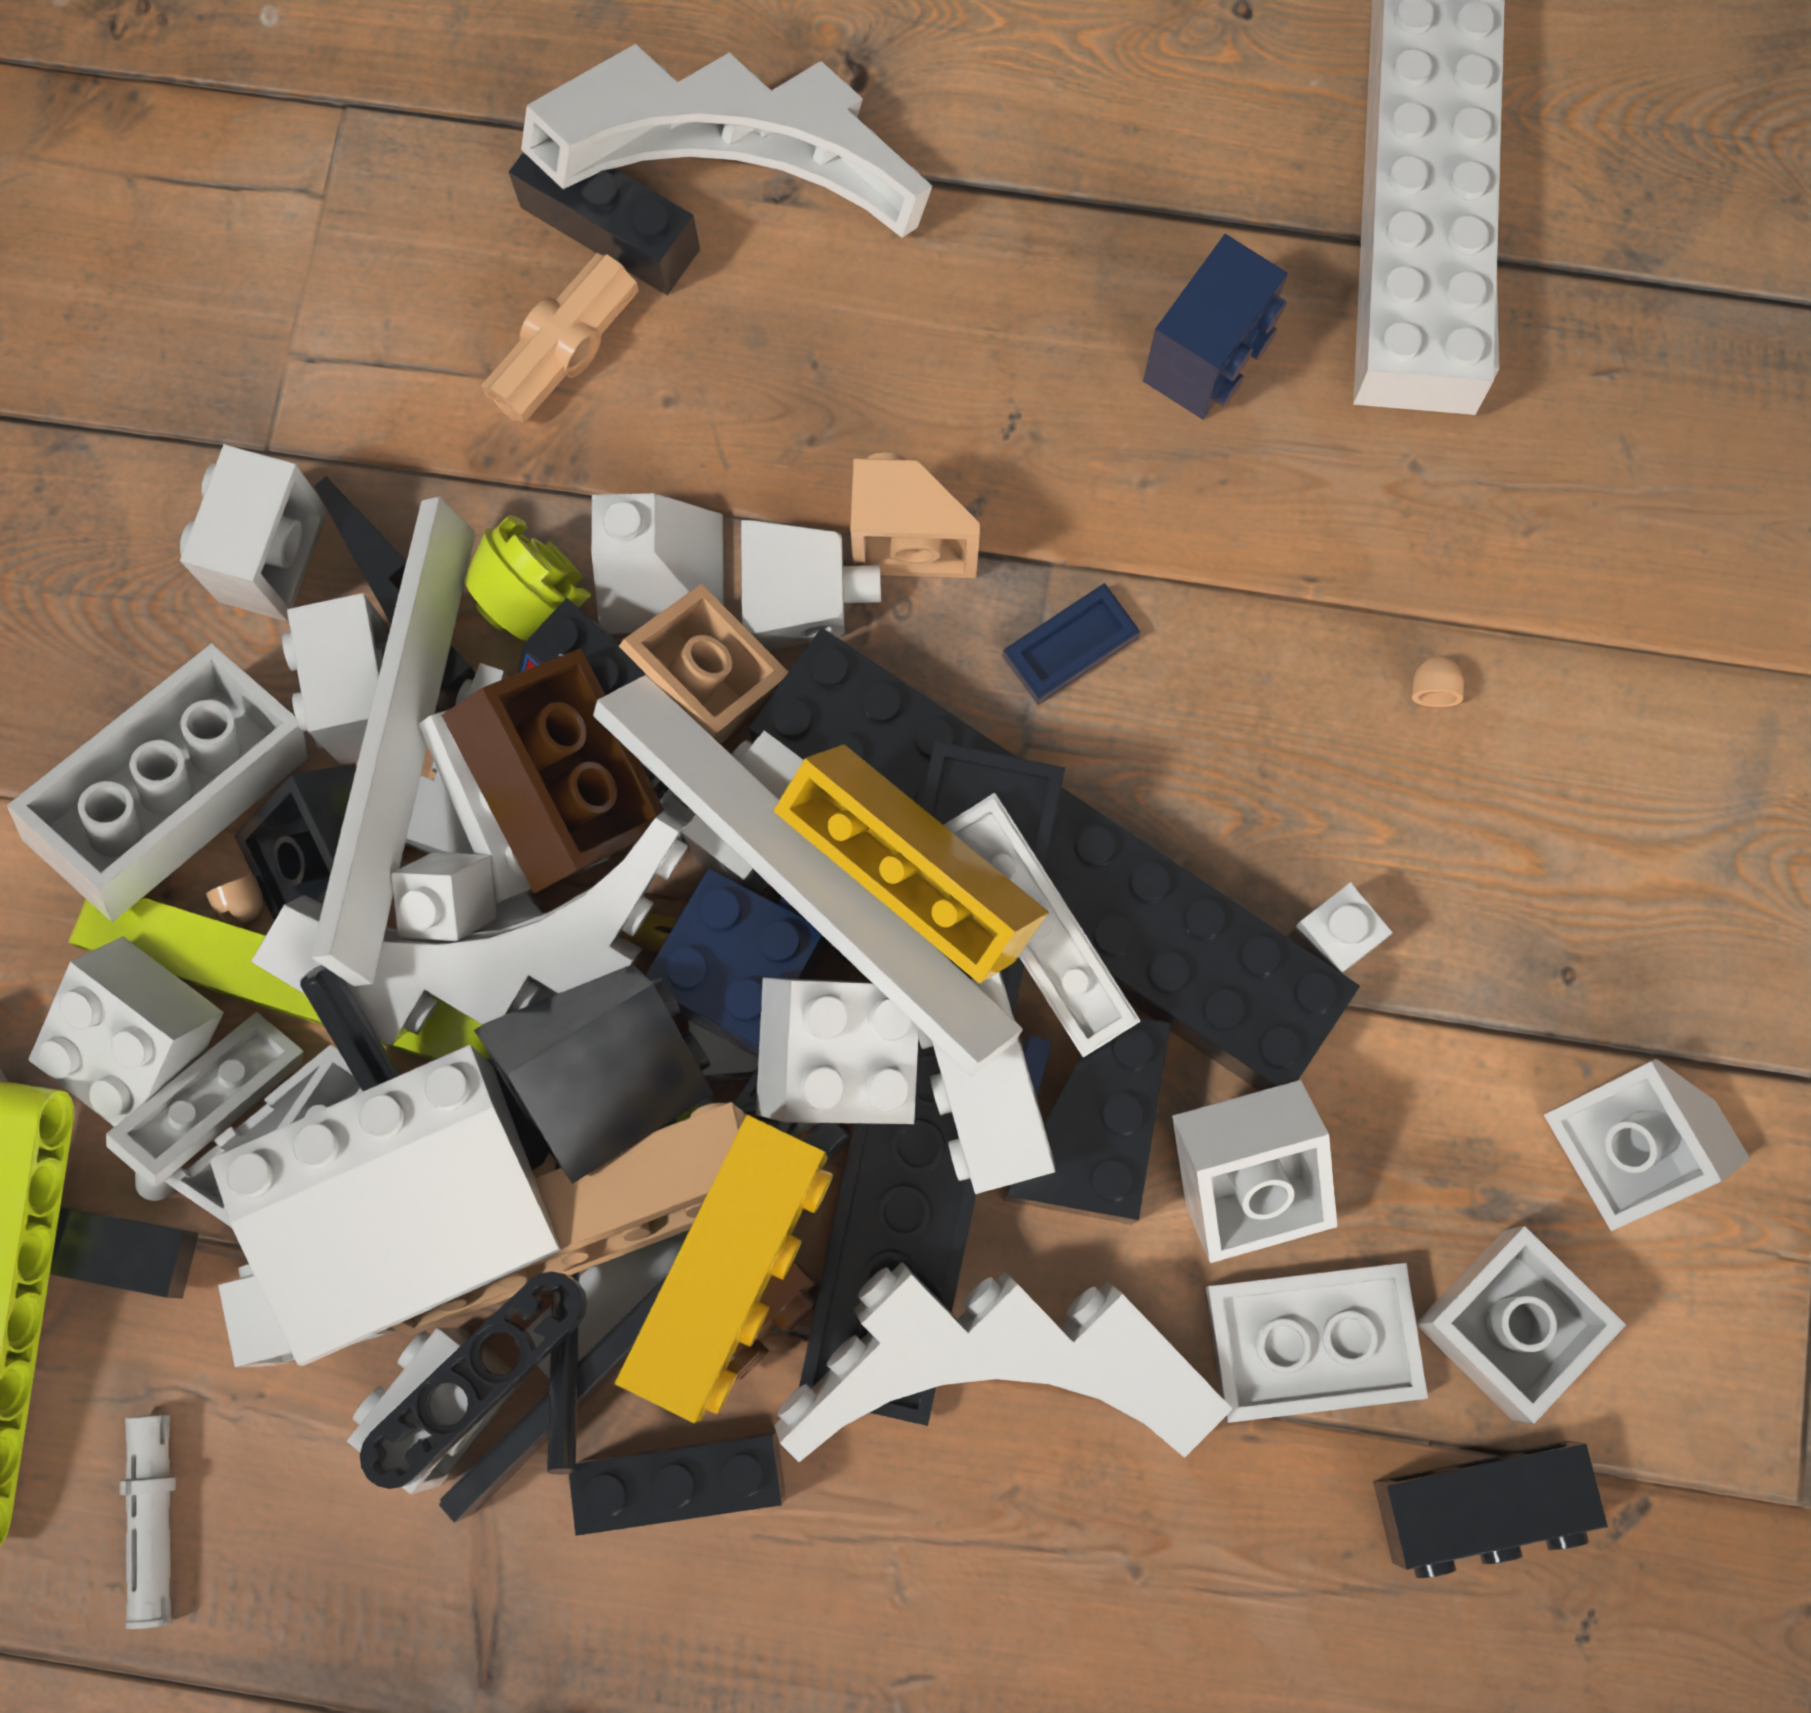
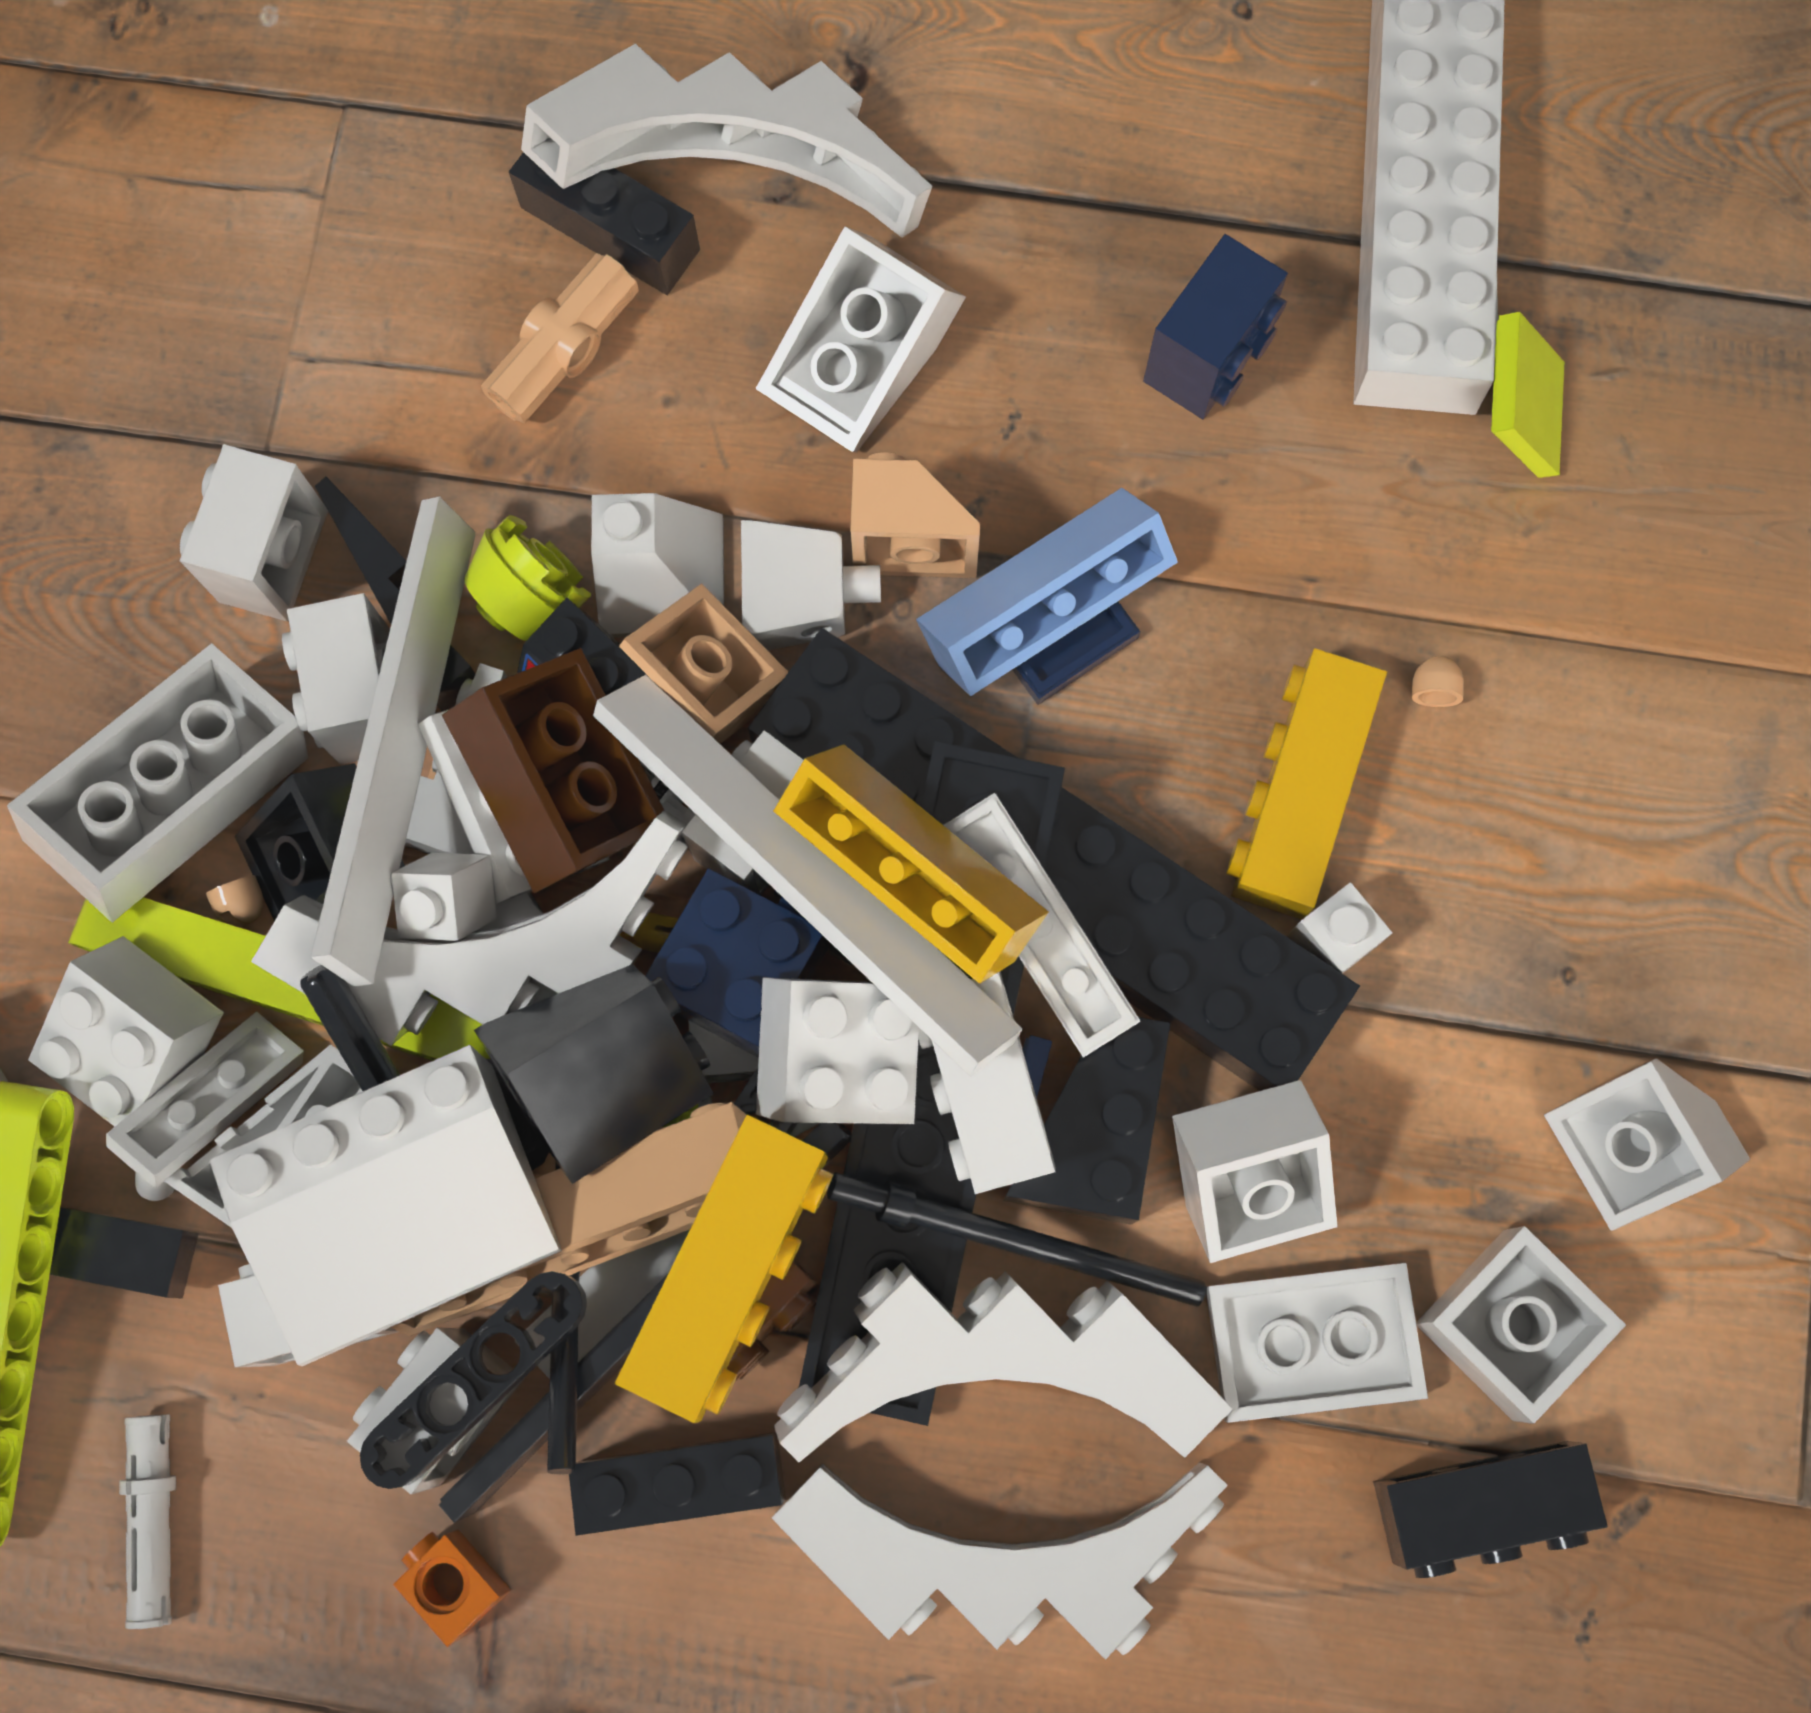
none -> orange brick [393,1529,511,1647]
none -> white slope [756,227,966,453]
none -> white arch [772,1462,1228,1660]
none -> black bar [827,1172,1206,1307]
none -> light blue brick [916,488,1178,696]
none -> yellow brick [1226,648,1387,920]
none -> neon yellow tile [1491,312,1565,478]

